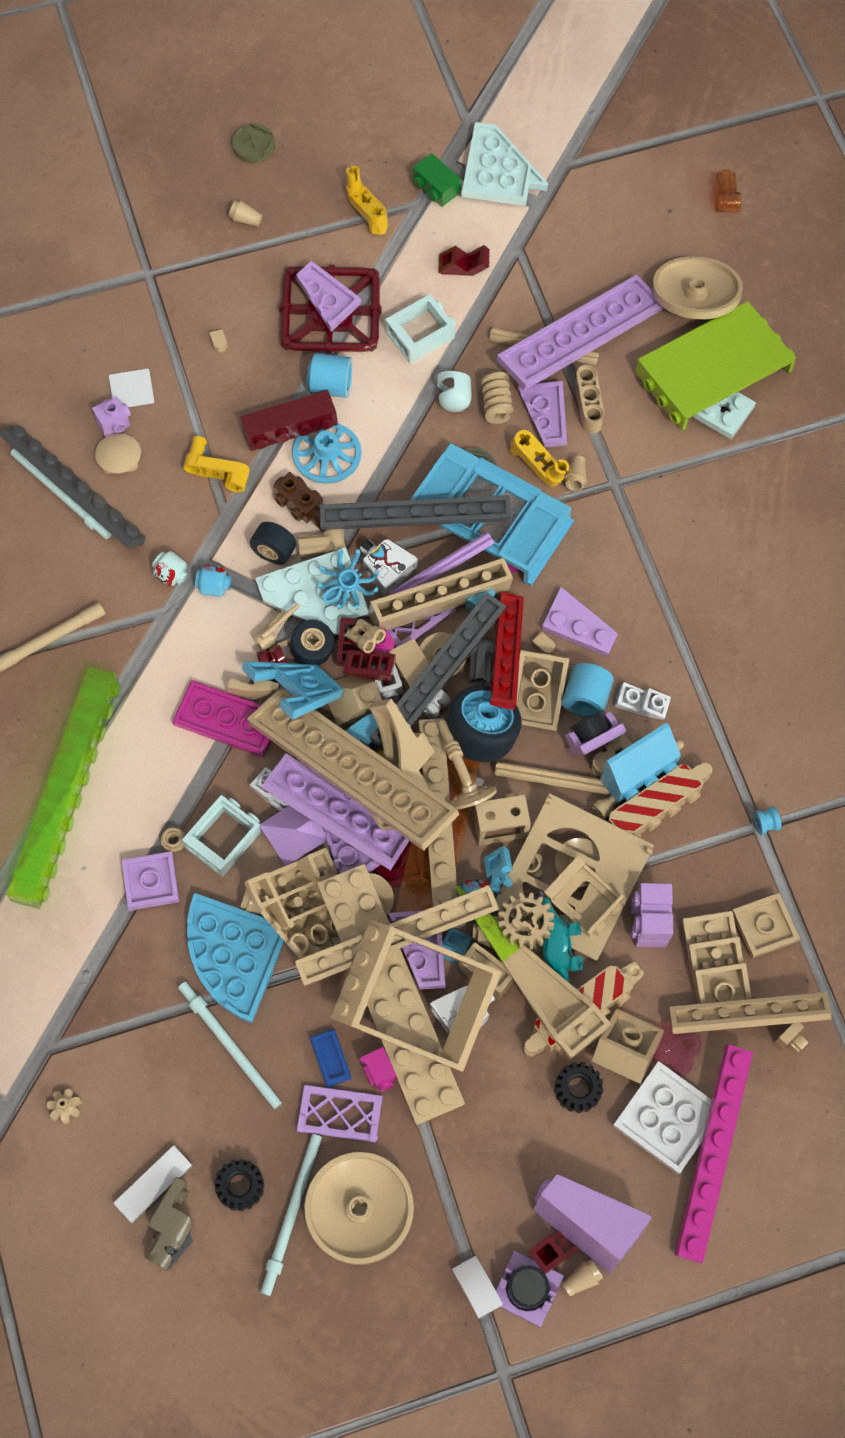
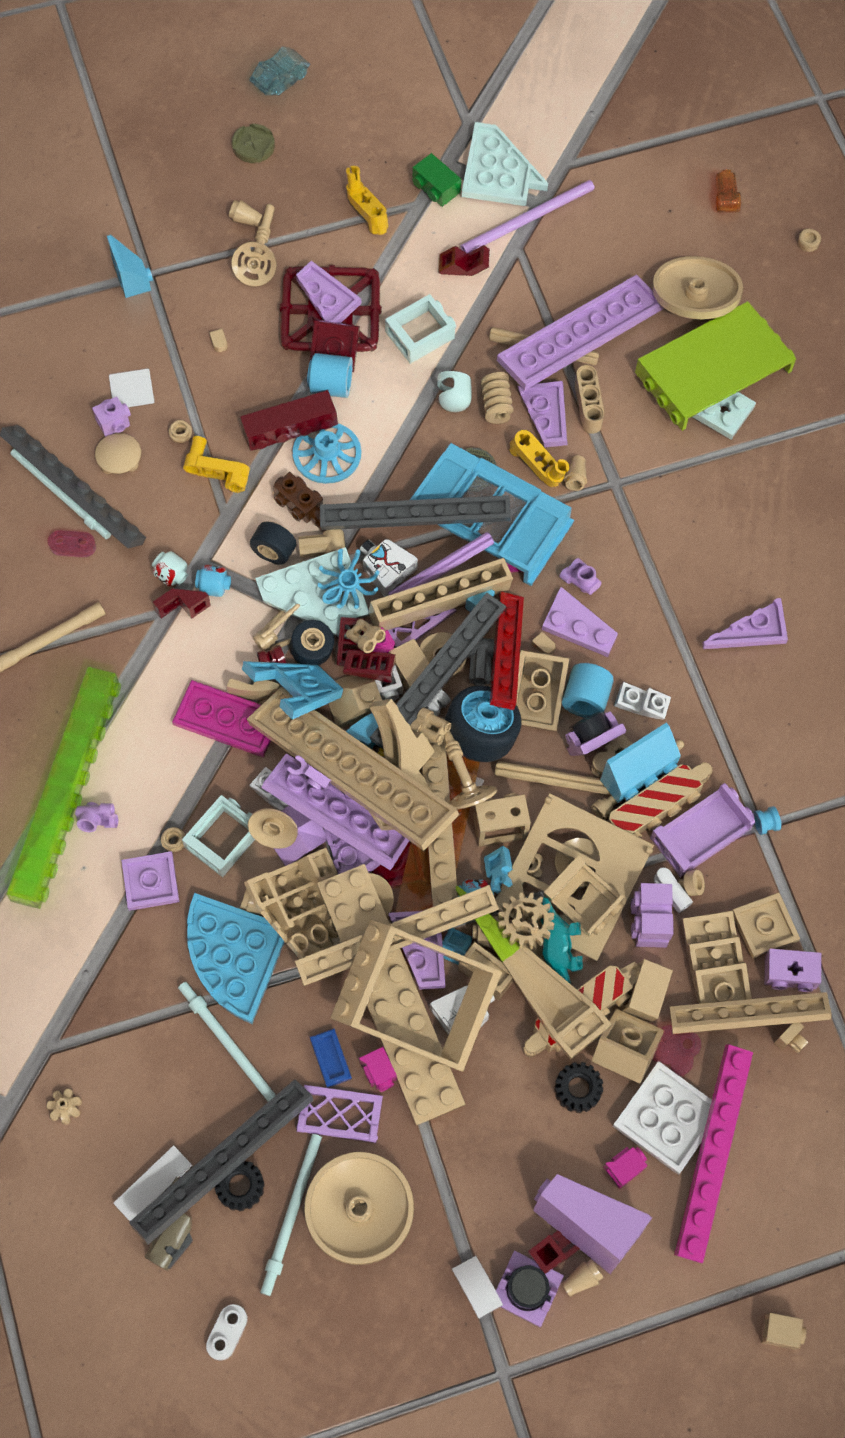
none -> clear pink plate [48,530,96,557]
none -> lavender plate [75,802,119,832]
none -> medium azure slope [107,235,153,298]
none -> dark grey plate [129,1079,314,1245]
none -> dark red slope [153,588,211,619]
none -> tan plate [169,420,192,443]
none -> white plate [206,1304,248,1361]
none -> tan dish [232,205,276,286]
none -> tan dish [248,808,298,849]
none -> clear light blue brick [249,46,310,96]
none -> lavender plate [287,756,331,790]
none -> dark red tile [309,319,360,373]
none -> tan piece [410,708,451,745]
none -> lavender piece [460,180,594,254]
none -> lavender plate [560,558,601,595]
none -> dark pink window [603,1147,648,1189]
none -> tan panel [623,959,673,1023]
none -> lavender panel [650,783,755,878]
none -> white bar [654,868,693,913]
none -> tan tile [678,870,705,896]
none -> lavender wing [702,598,788,649]
none -> tan brick [762,1313,806,1350]
none -> lavender brick [764,949,821,992]
none -> tan tile [798,229,821,252]

